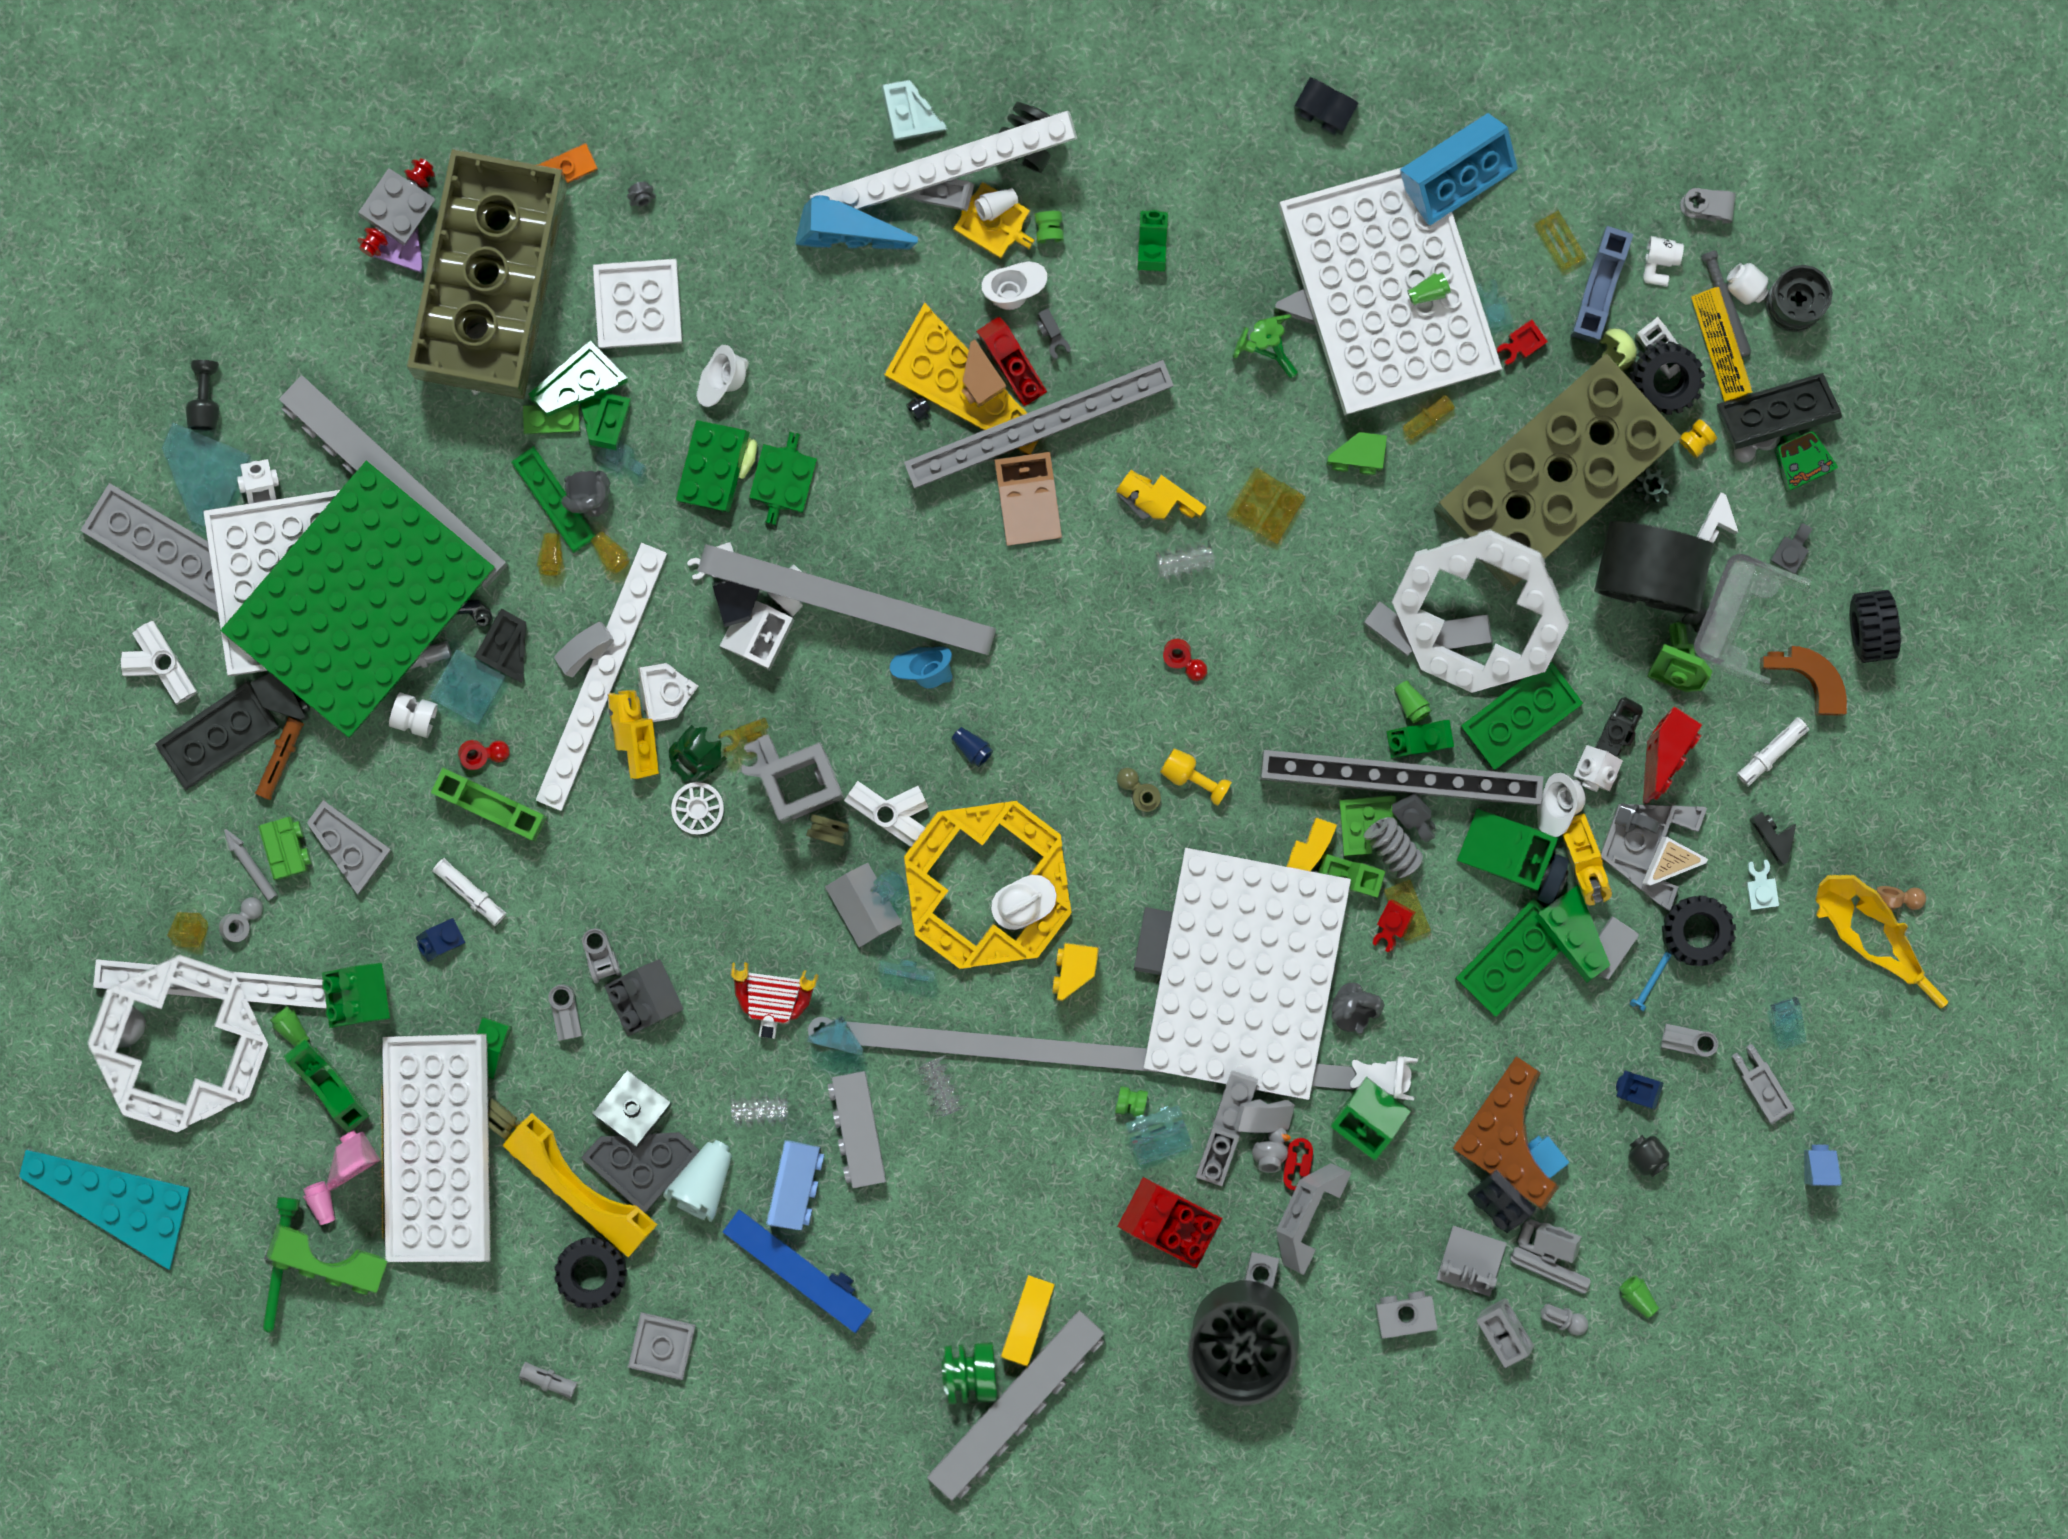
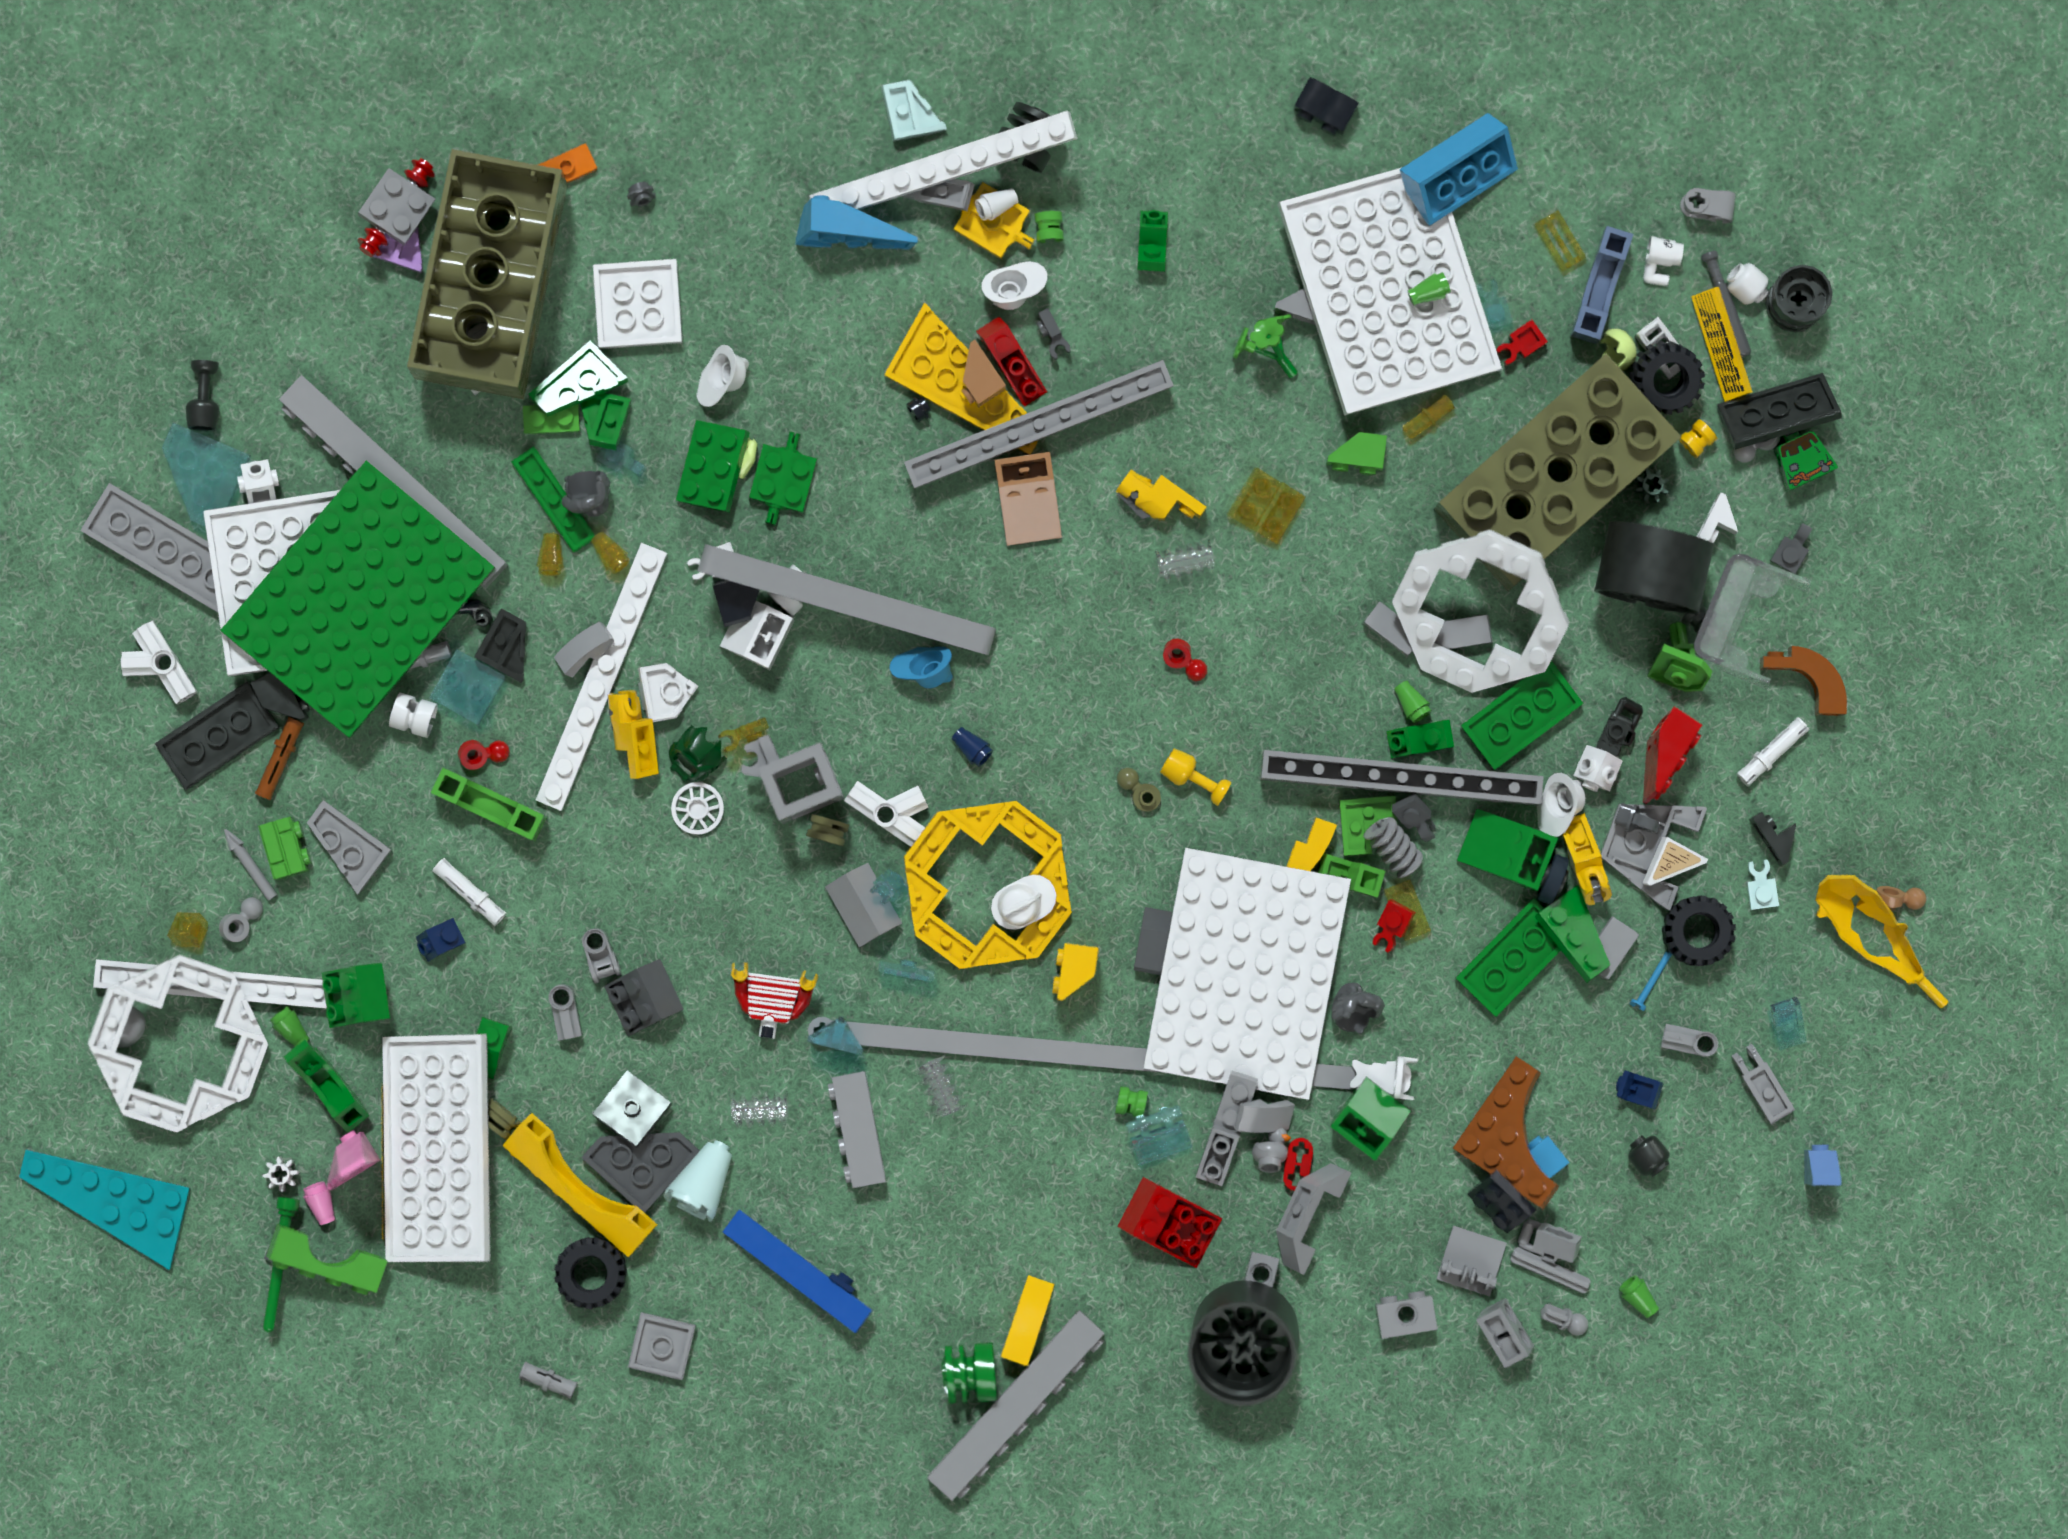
light blue slope [767,1140,824,1230] -> none
black tyre [1849,590,1901,663] -> none
none -> white gear [263,1156,300,1192]

